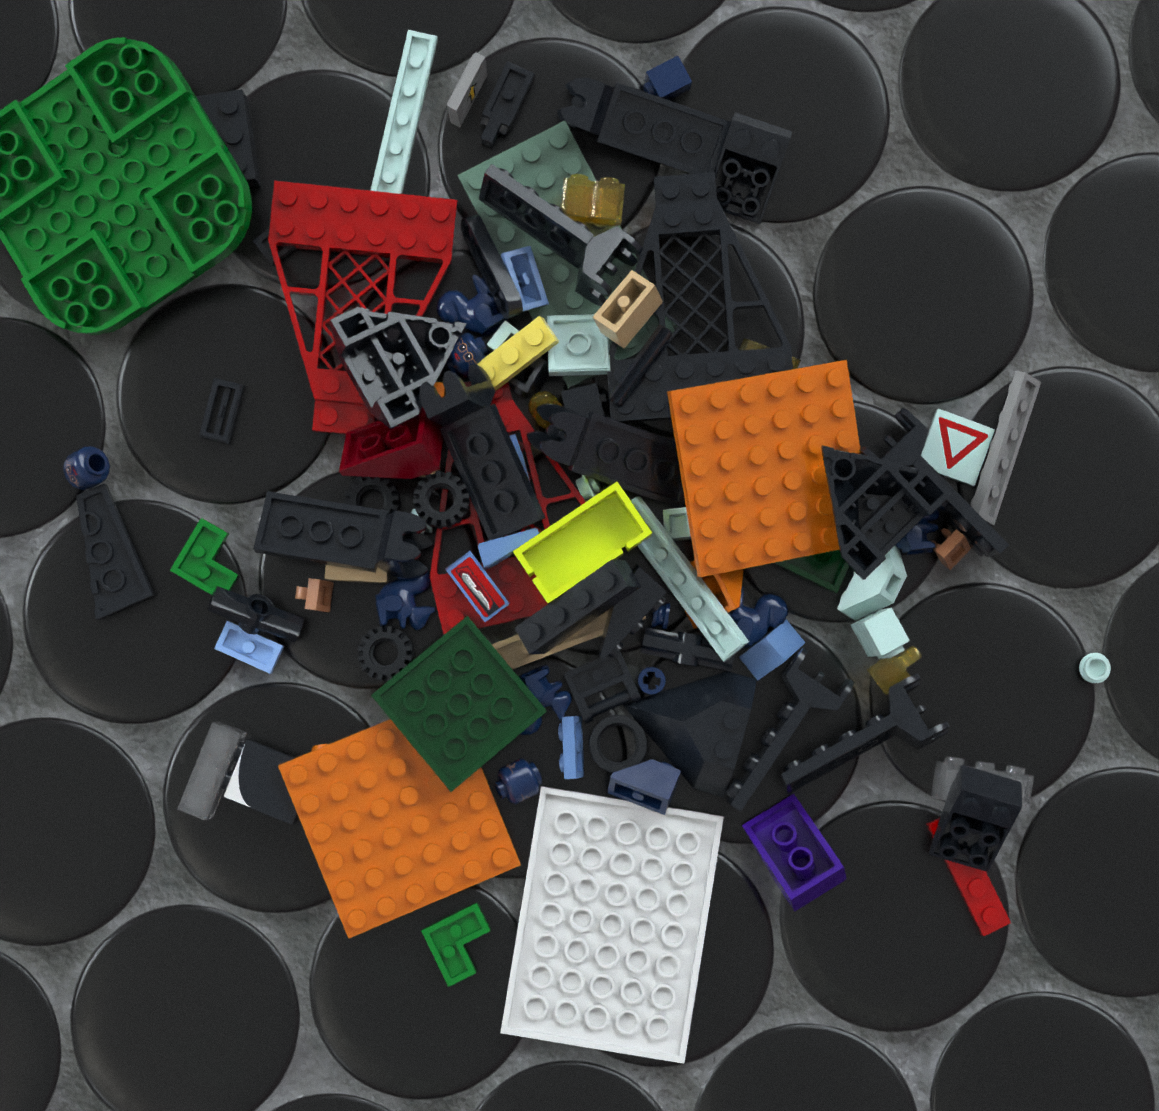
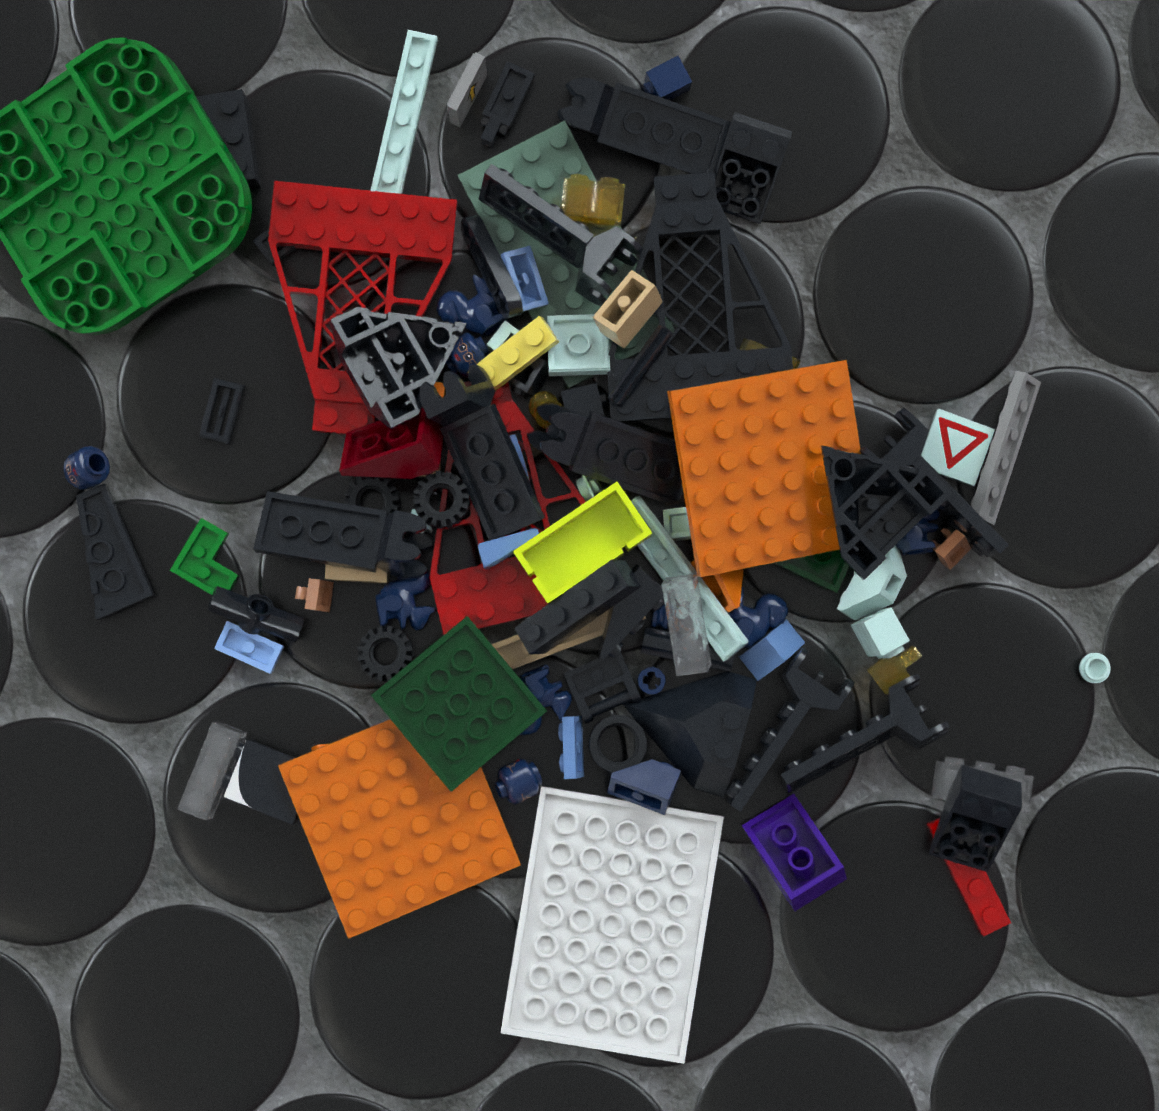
green plate [421,902,491,987] -> none
slope [445,551,509,622] -> none
none -> clear brick [662,573,711,676]

